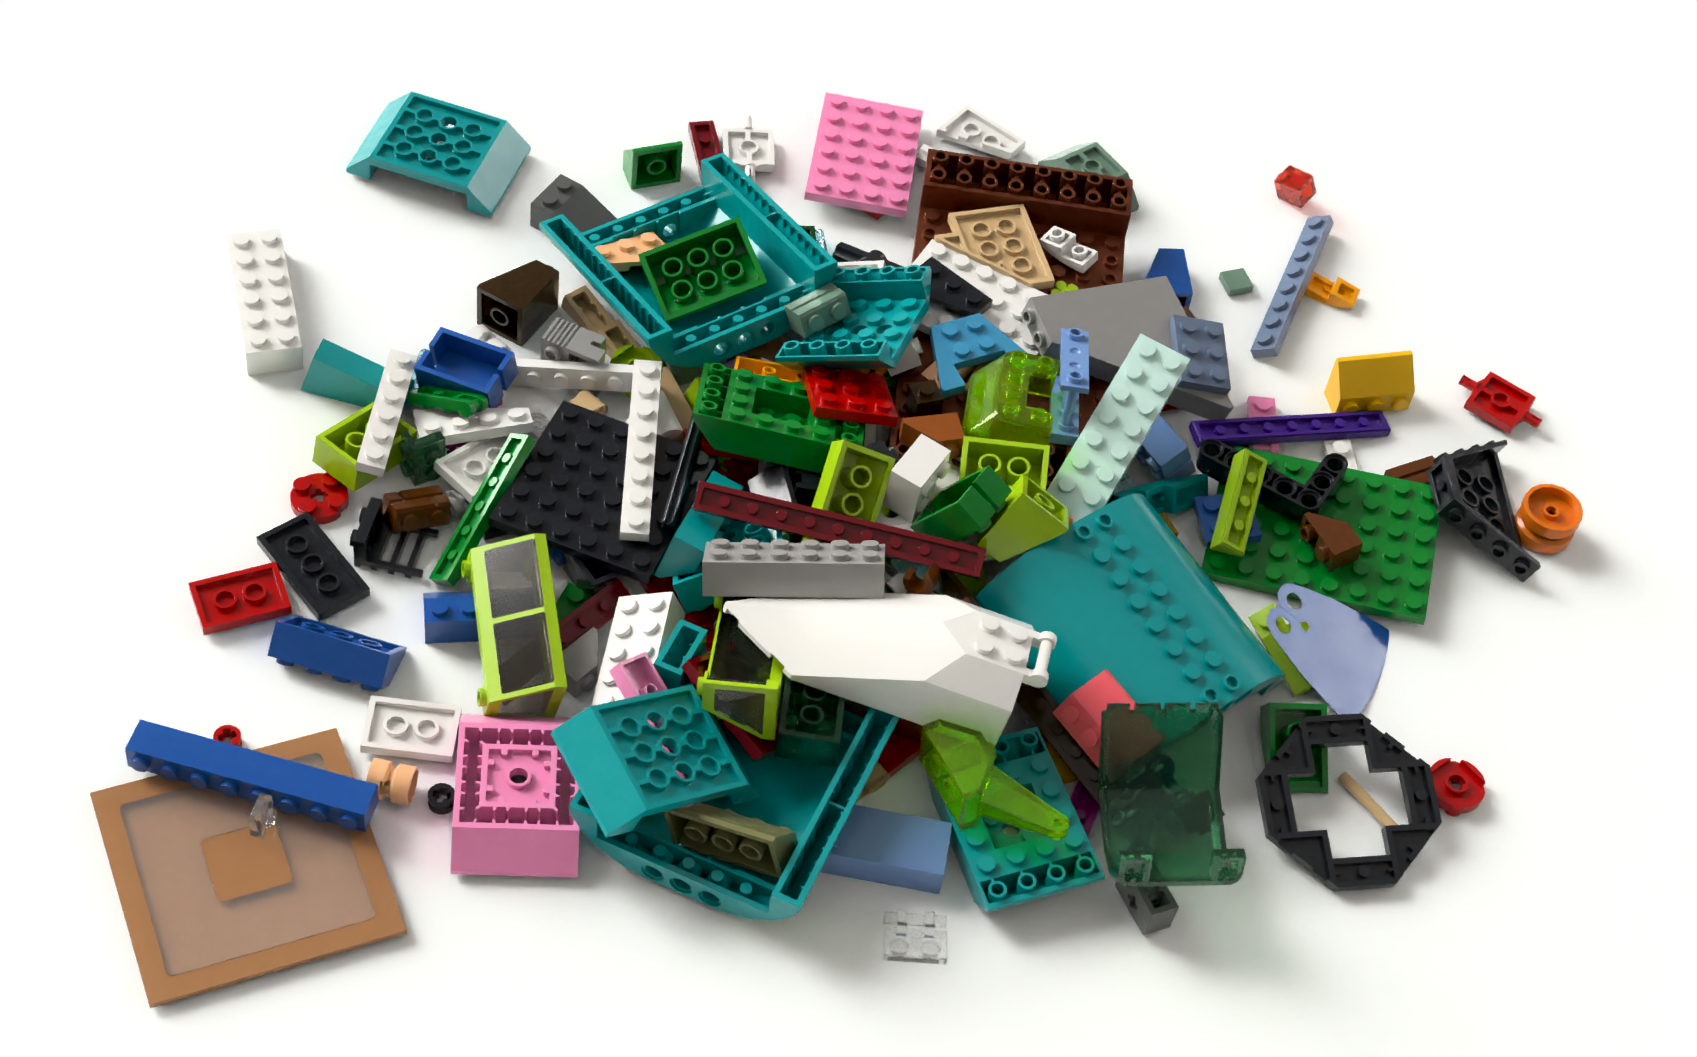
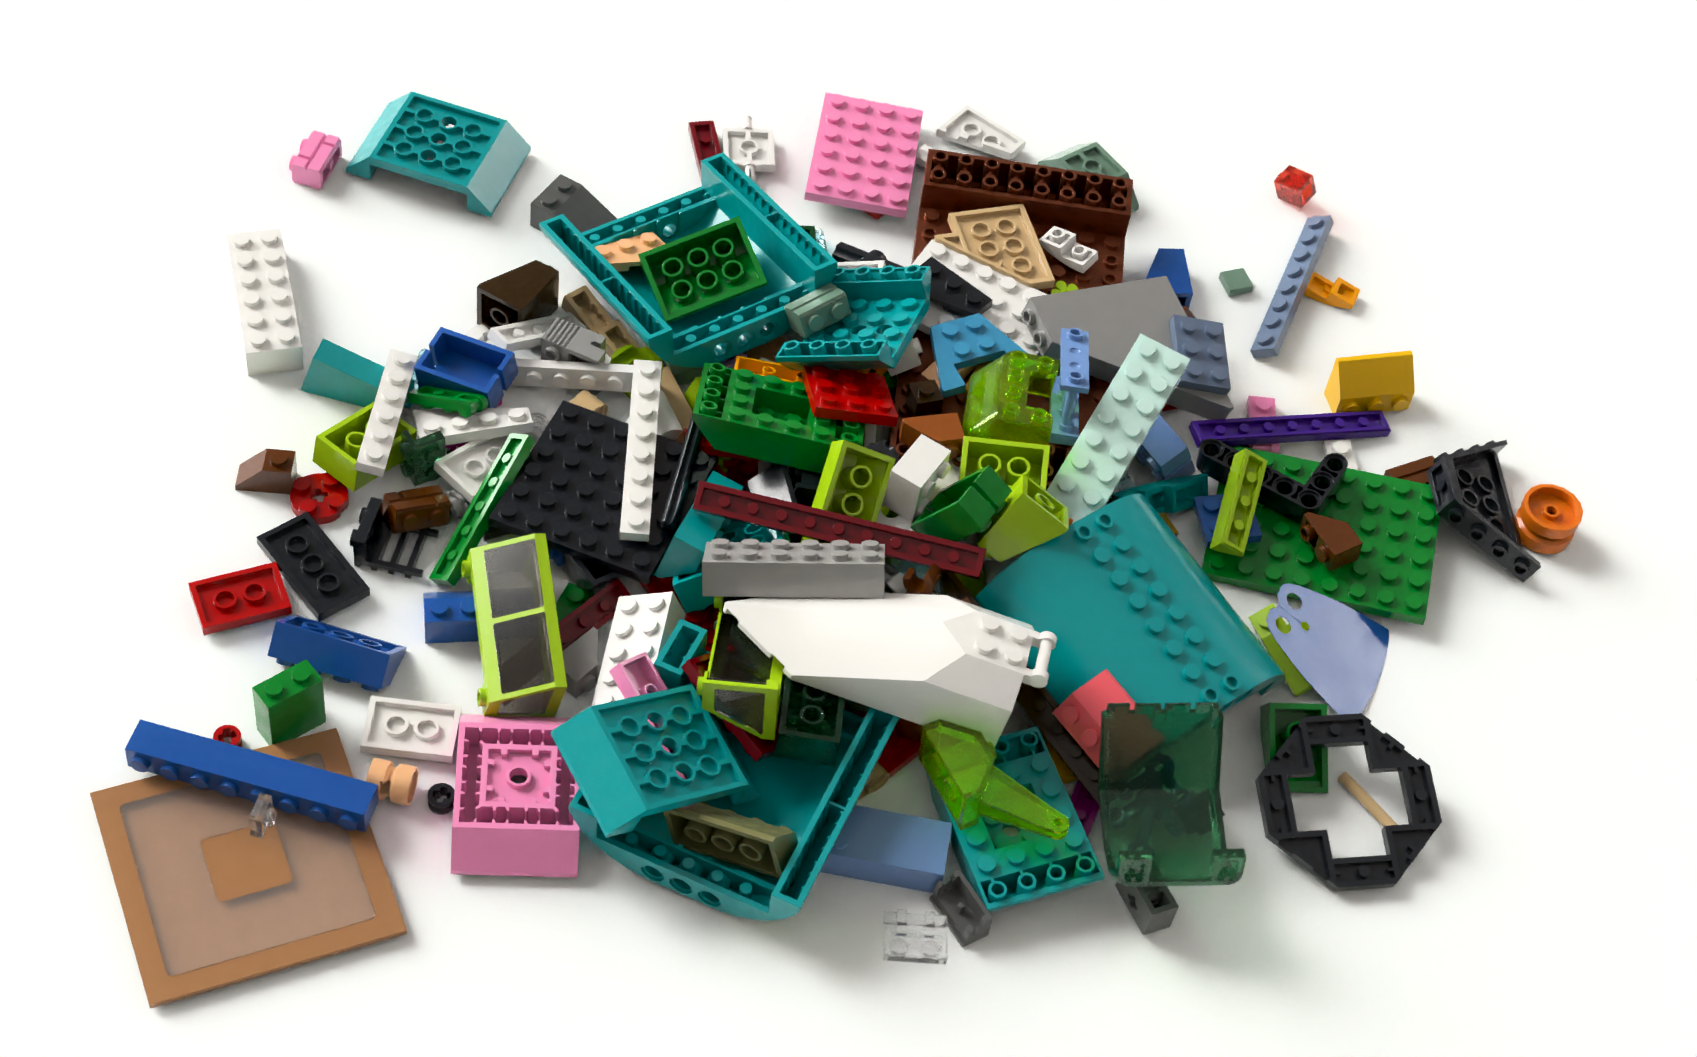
green slope [622,141,683,190] -> none
red plate [1431,758,1485,817] -> none
red plate [1458,371,1543,434] -> none
none -> reddish brown slope [235,449,297,495]
none -> green brick [252,659,326,745]
none -> bright pink brick [289,130,342,190]
none -> white plate [487,312,587,351]
none -> dark grey hinge [929,869,993,948]

